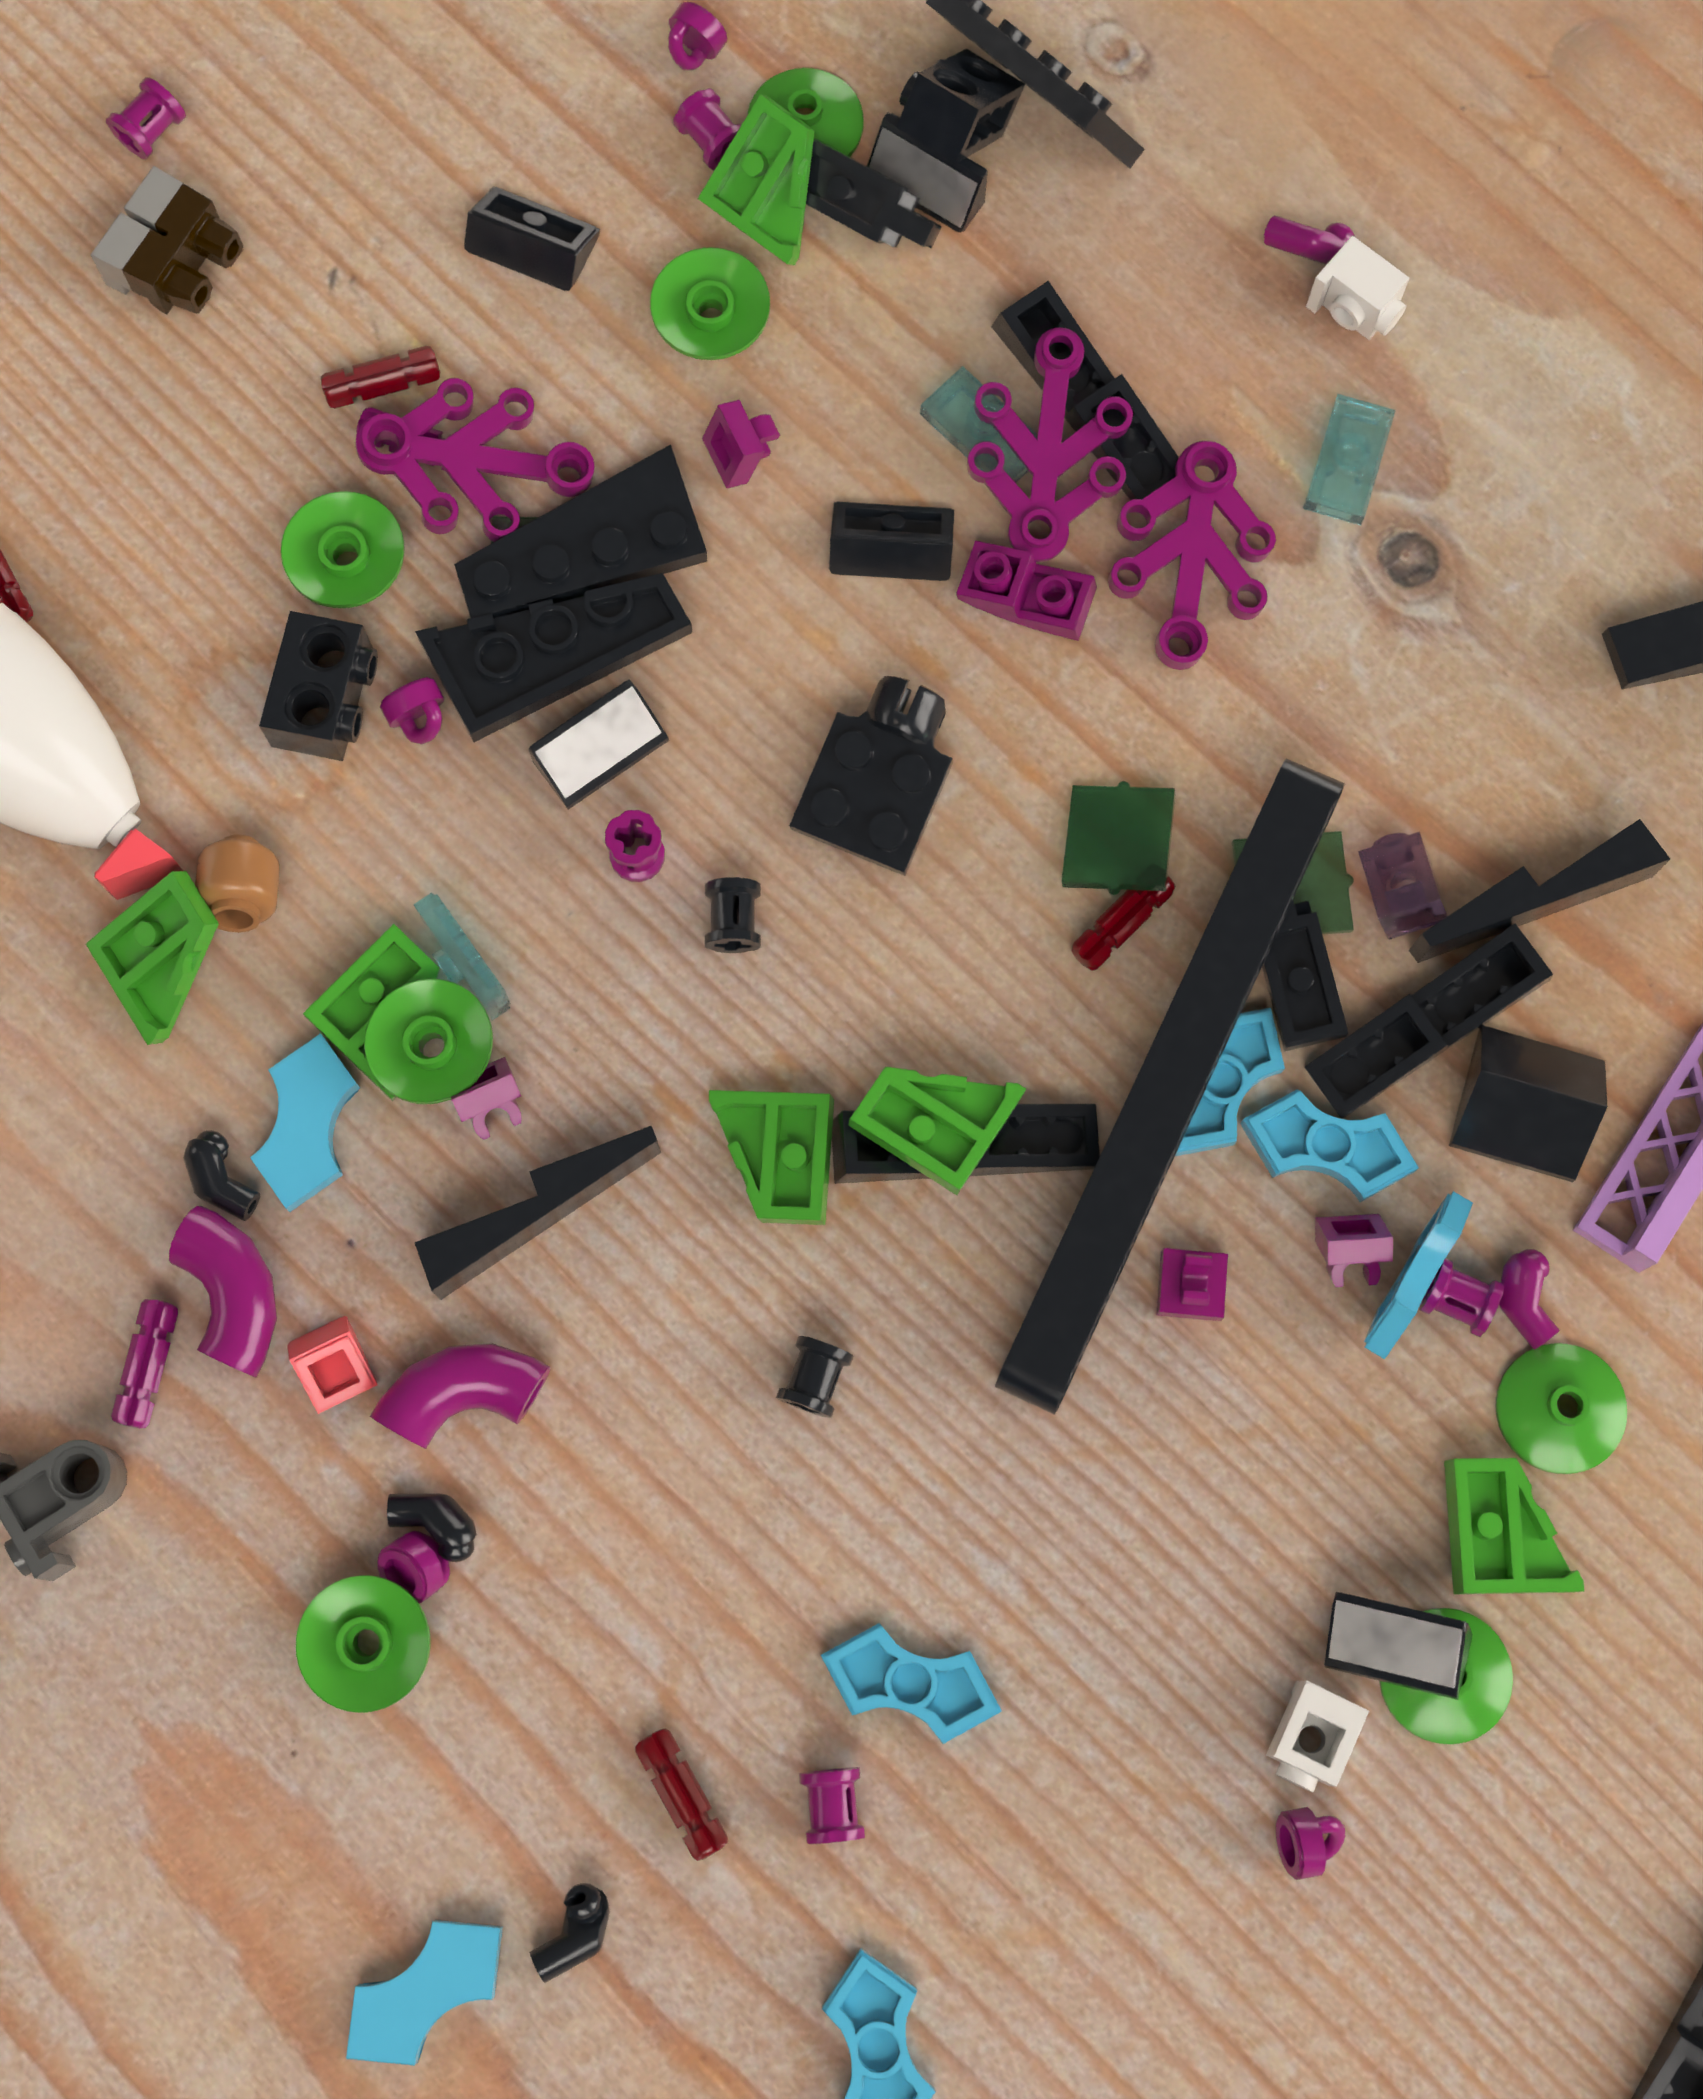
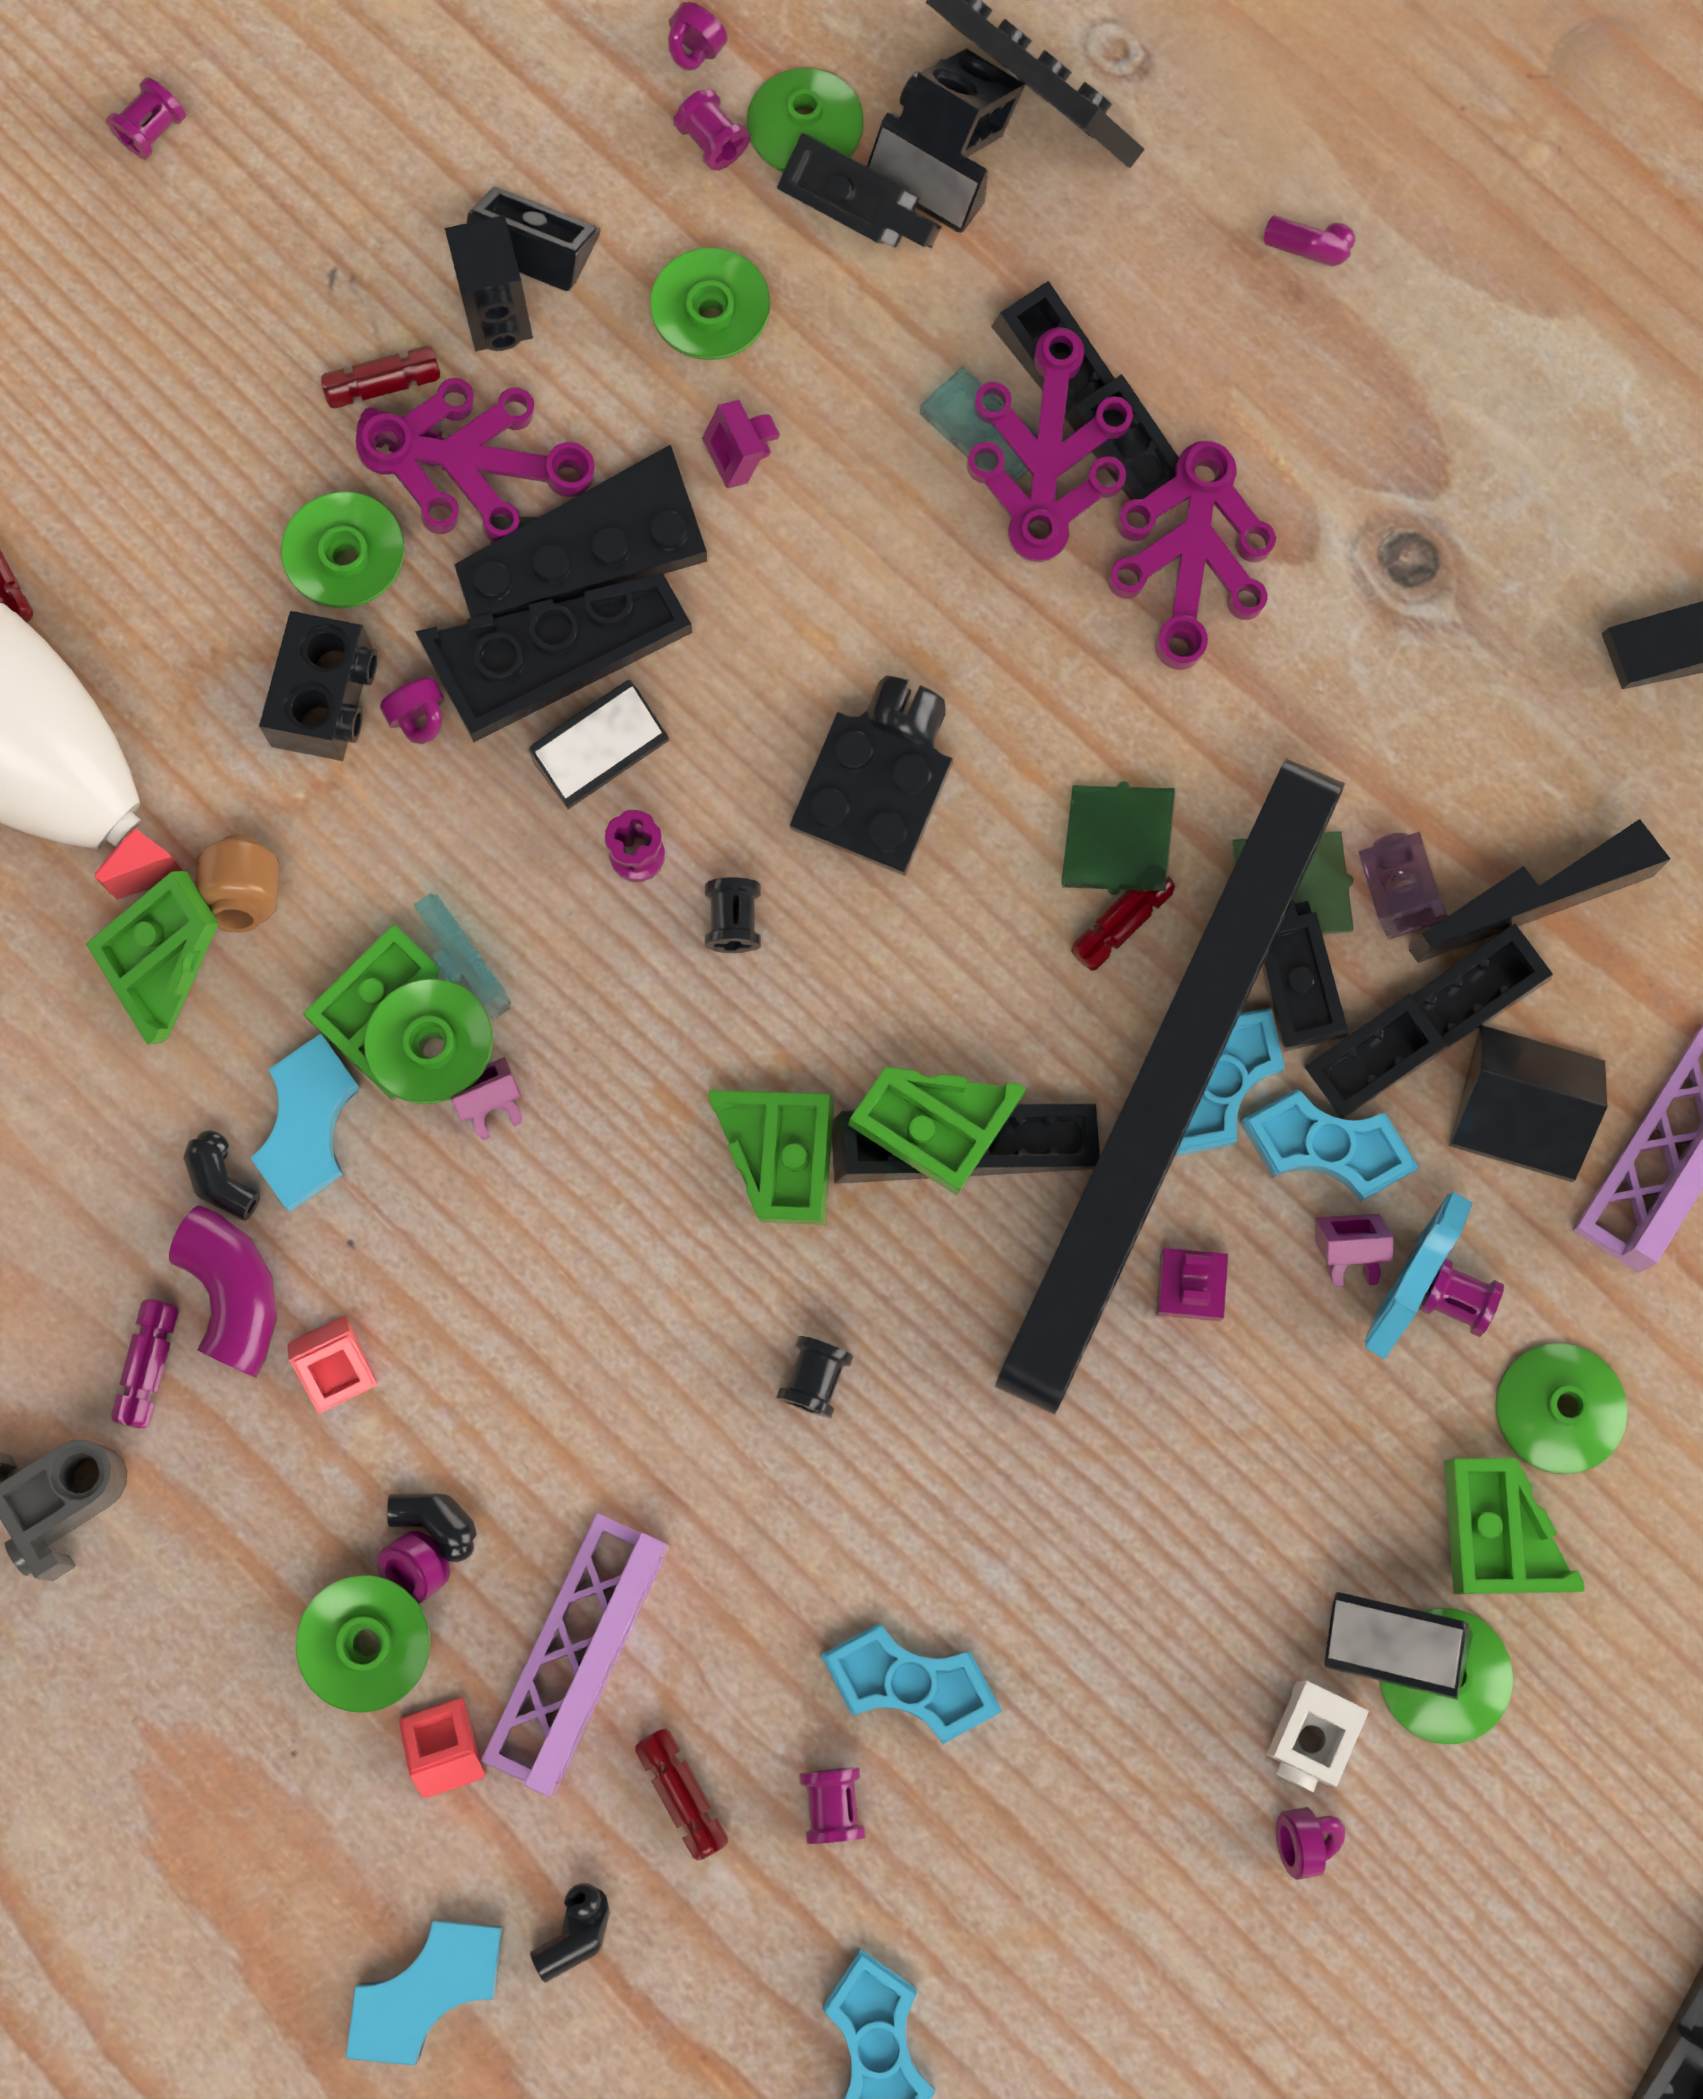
dark brown hips [91,166,243,315] -> none
magenta cylinder [370,1343,551,1449] -> none
black slope [414,1125,661,1300] -> none
bright green wing [698,94,815,265] -> none
black slope [829,502,954,581] -> none
magenta slope [956,540,1097,641] -> none
clear light blue plate [1303,394,1396,526] -> none
white brick [1306,236,1410,340] -> none
magenta arm [1499,1249,1560,1350] -> none
none -> coral slope [399,1697,486,1798]
none -> black brick [445,215,533,352]
none -> lavender fence [481,1513,669,1797]

